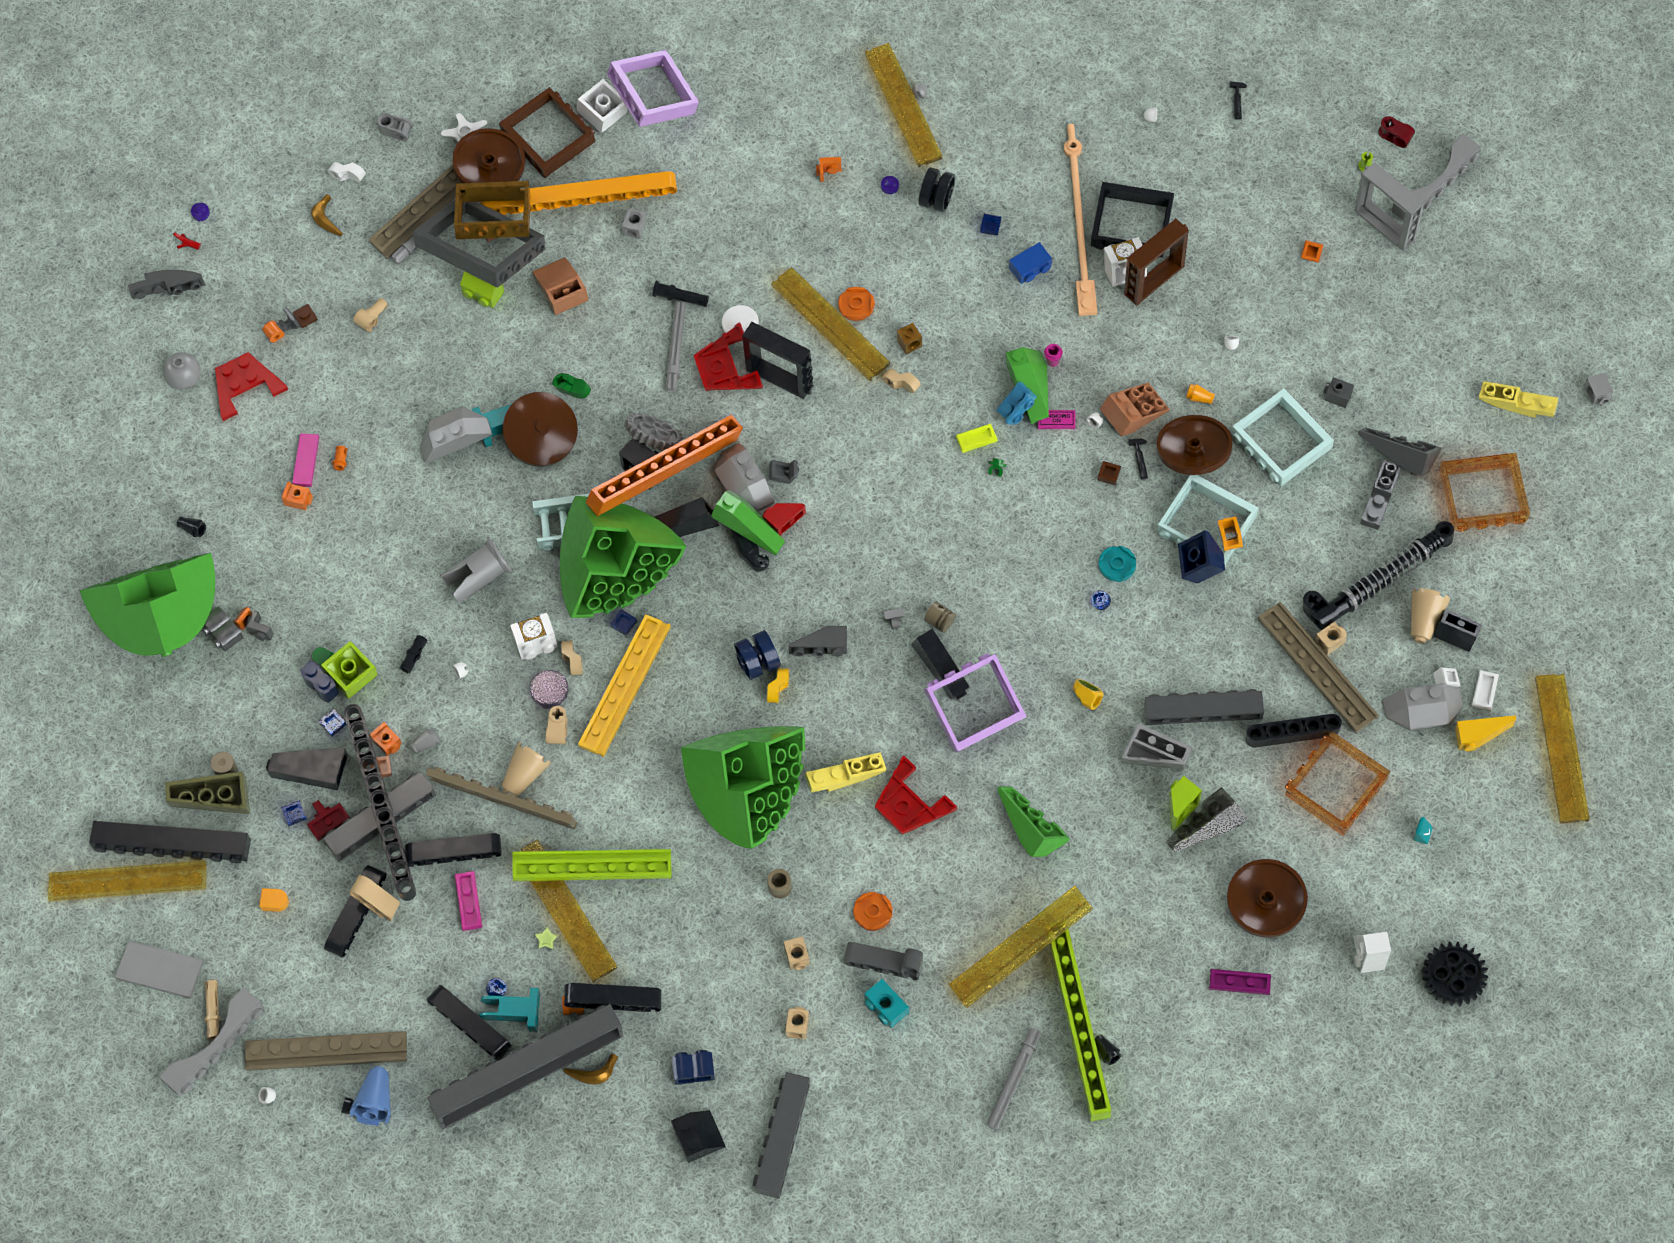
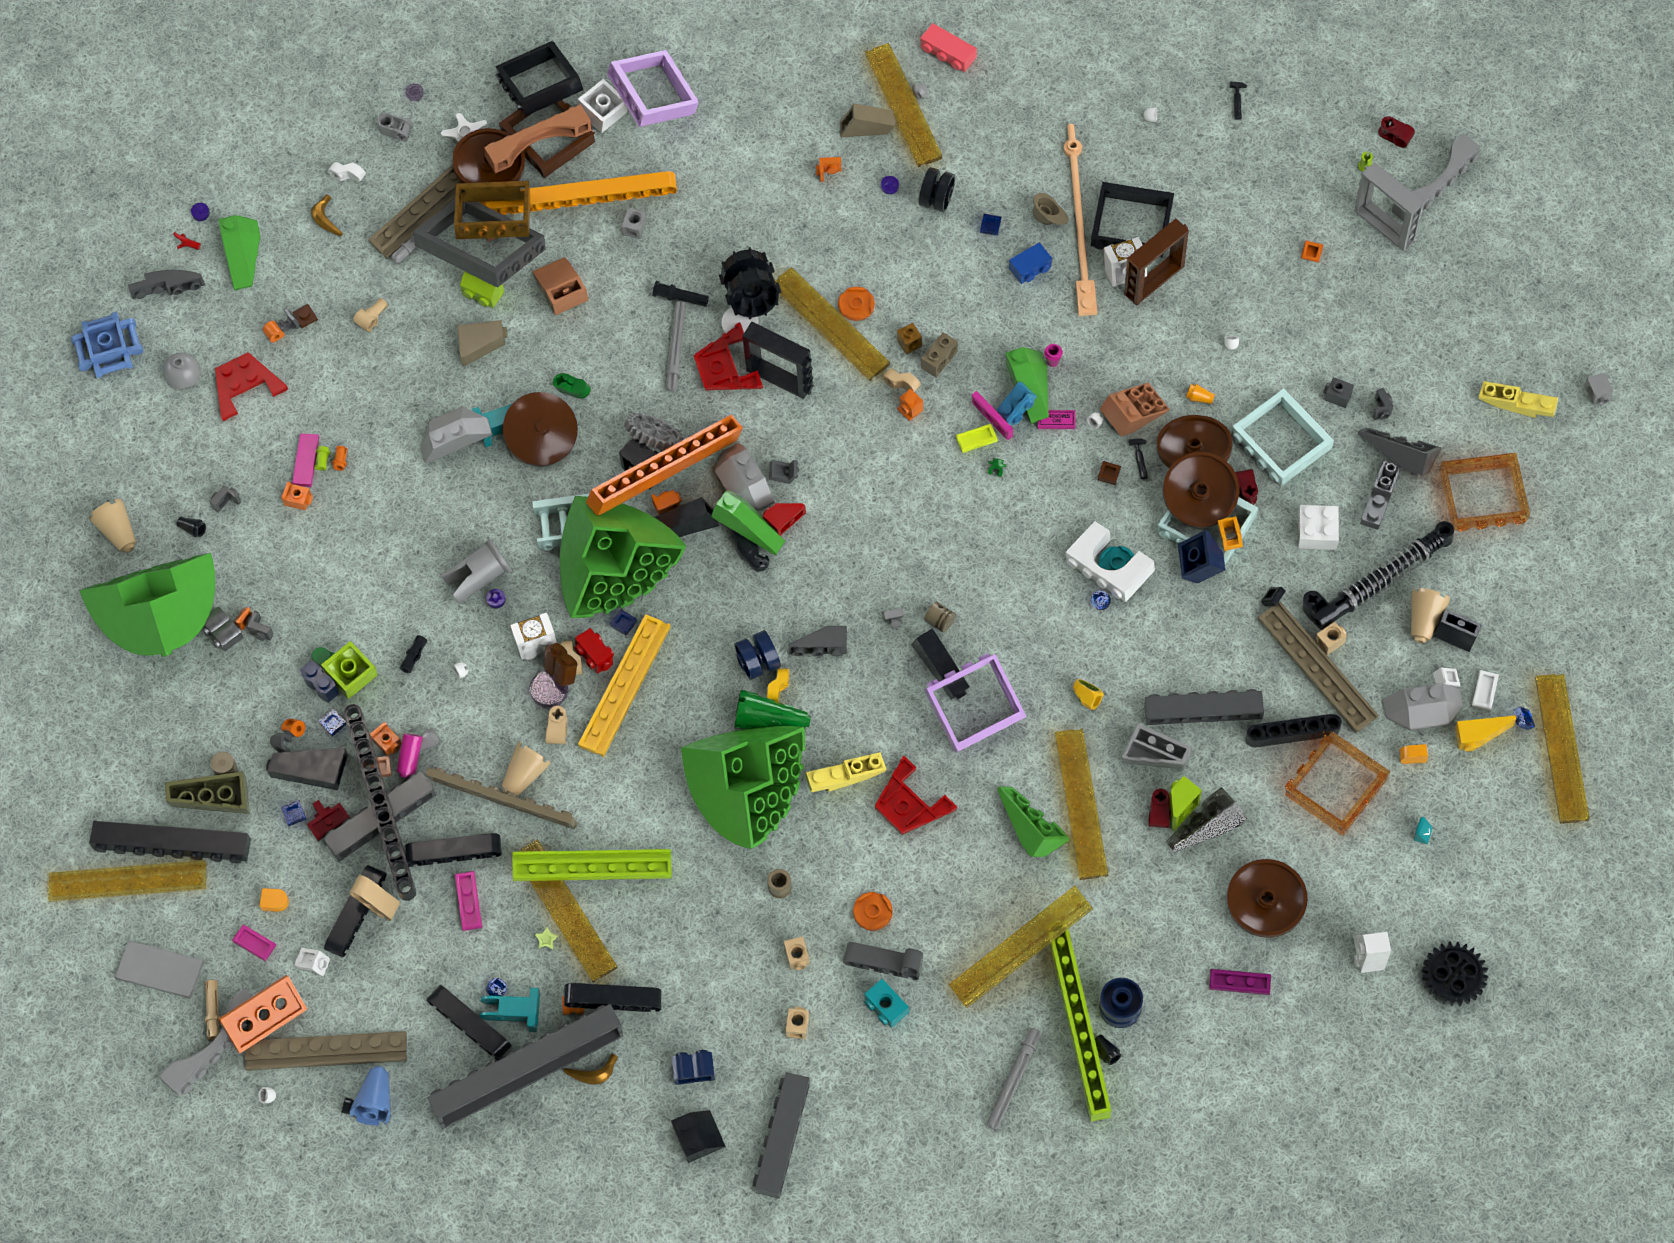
none -> medium blue brick [71,311,144,378]
none -> tan cone [89,499,136,553]
none -> dark grey bracket [209,485,241,513]
none -> bright green wedge [218,215,261,290]
none -> orange plate [218,975,307,1053]
none -> dark pink tile [232,924,277,961]
none -> leg [270,718,306,753]
none -> white bracket [294,947,330,976]
none -> lime pin [314,446,331,471]
none -> dark pink brick [396,733,423,778]
none -> clear purple tile [406,84,424,101]
none -> dark tan slope [458,320,508,366]
none -> nougat arch [484,104,591,173]
none -> dark purple tile [486,589,506,609]
none -> black window [495,41,583,116]
none -> reddish brown brick [543,643,578,686]
none -> red brick [574,628,614,674]
none -> orange brick [651,490,682,515]
none -> black piece [719,247,782,320]
none -> green cone [734,690,811,730]
none -> dark tan slope [840,103,896,137]
none -> orange brick [897,388,923,421]
none -> coral brick [920,23,977,72]
none -> dark tan brick [921,332,958,378]
none -> dark pink tile [971,391,1013,440]
none -> dark tan piece [1032,193,1069,225]
none -> clear yellow plate [1055,728,1108,880]
none -> white arch [1066,521,1155,602]
none -> dark blue wheel [1099,977,1143,1028]
none -> dark red piece [1149,788,1170,828]
none -> reddish brown dish [1162,452,1239,528]
none -> dark red piece [1235,469,1258,505]
none -> black tile [1261,587,1286,606]
none -> white brick [1298,505,1339,550]
none -> dark grey bracket [1373,387,1393,420]
none -> light orange piece [1399,744,1428,764]
none -> clear blue plate [1514,707,1535,730]

